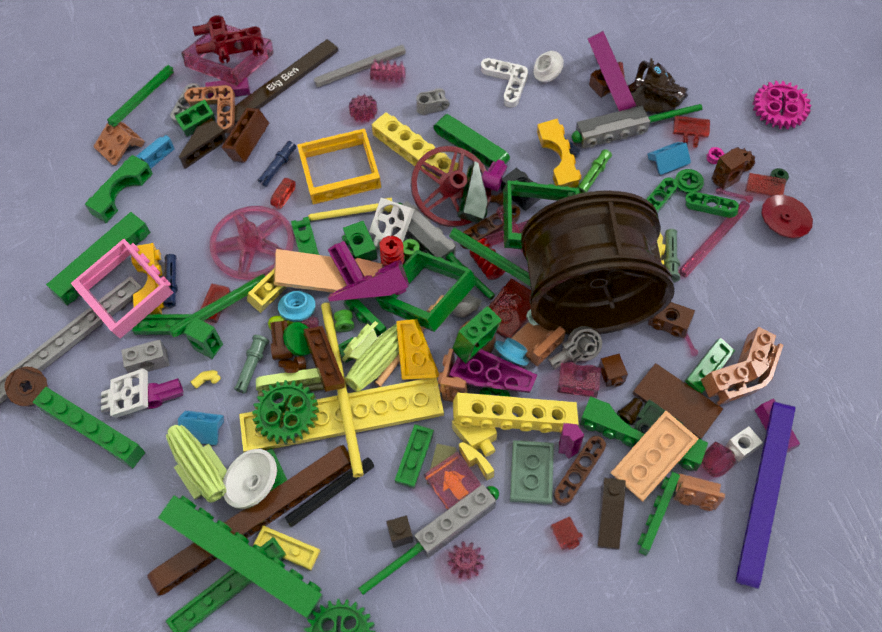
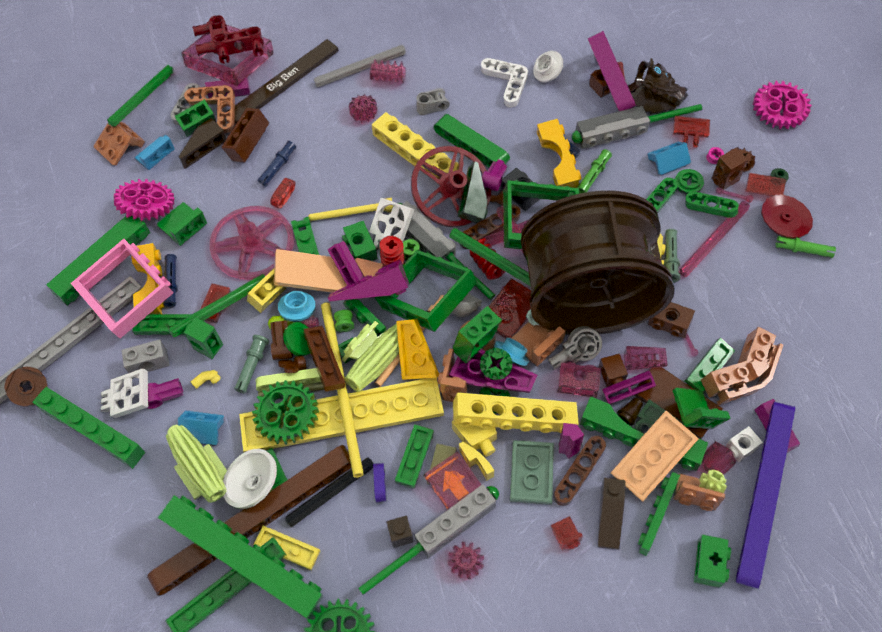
green arch [85,155,153,223] -> none
yellow window [297,128,381,205] -> none
none -> dark pink gear [114,179,174,221]
none -> green bracket [157,202,207,246]
none -> dark purple beam [373,463,387,503]
none -> green gear [480,348,512,380]
none -> magenta piece [602,371,656,404]
none -> clear pink slope [624,346,668,370]
none -> green bracket [672,388,731,429]
none -> green brick [694,534,731,588]
none -> yellowish green gear [699,470,727,493]
none -> bright green pin [775,236,836,258]

